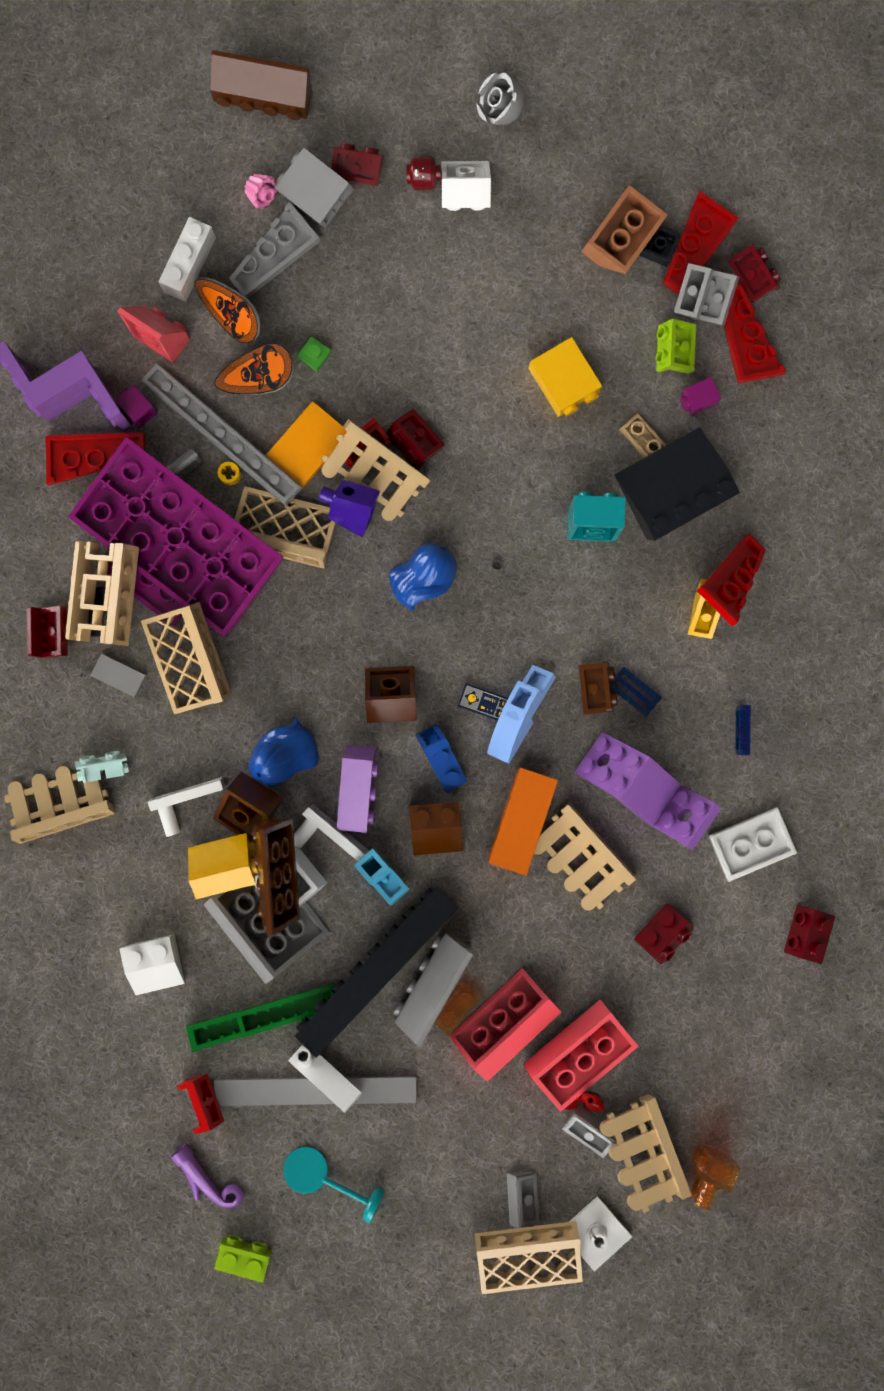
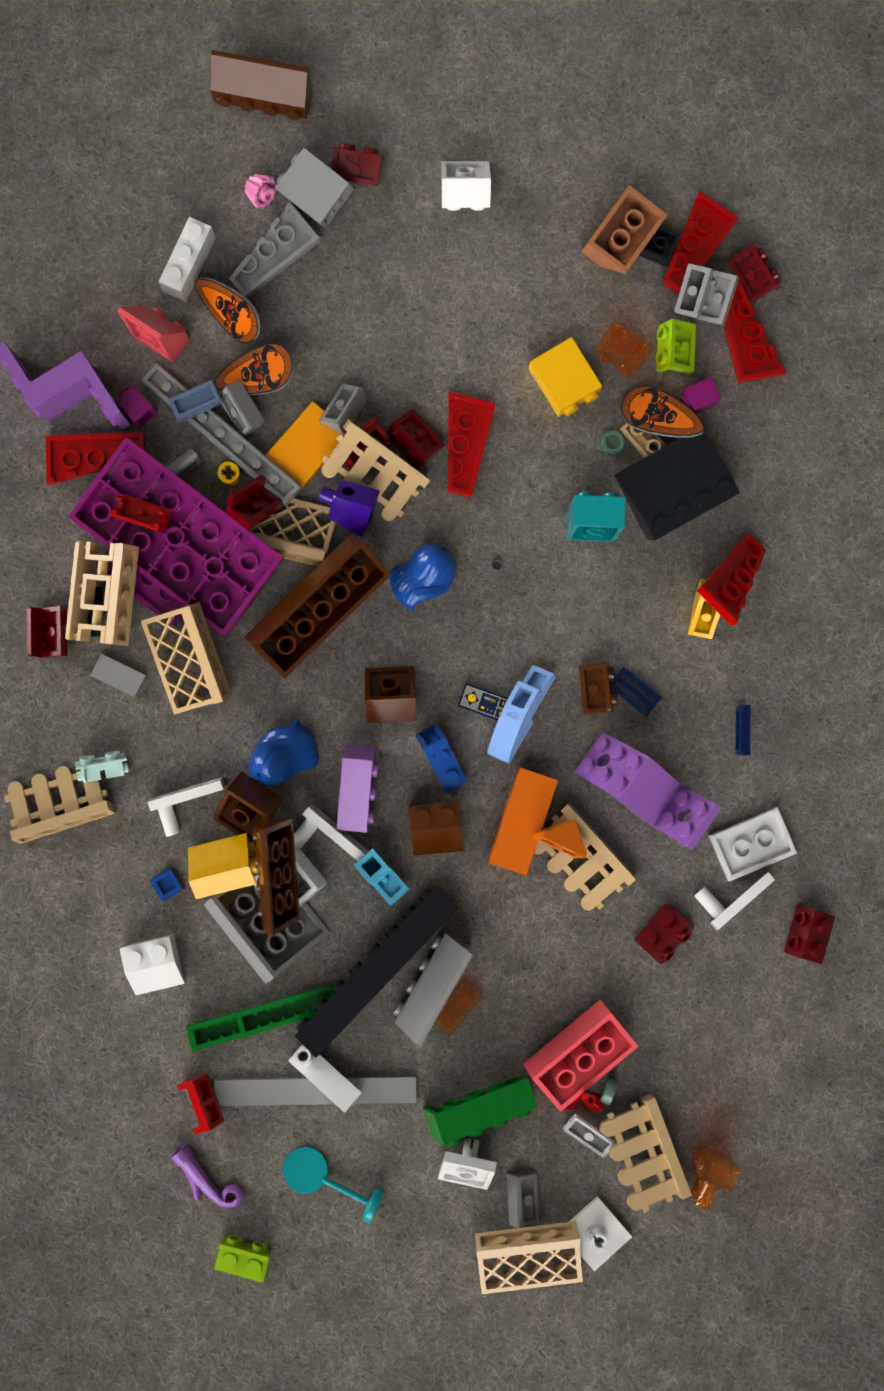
bright green plate [297,336,331,372] -> none
dark red head [406,156,441,190] -> none
coral slope [449,968,561,1082] -> none
light grey cylinder [477,73,525,126] -> none
none -> red hinge [110,494,172,534]
none -> blue tile [150,867,185,902]
none -> sand blue tile [168,379,223,423]
none -> light grey slope [220,381,265,438]
none -> dark red bracket [226,475,282,530]
none -> reddish brown brick [244,534,391,679]
none -> light grey slope [319,383,367,435]
none -> green wedge [423,1075,538,1147]
none -> white tile [438,1138,497,1190]
none -> red wing [448,392,496,498]
none -> orange slope [533,820,587,858]
none -> clear orange brick [595,321,654,378]
none -> sand green tile [600,430,625,456]
none -> sand green tile [600,1078,618,1105]
none -> shield [621,385,705,438]
none -> white piece [694,872,775,930]

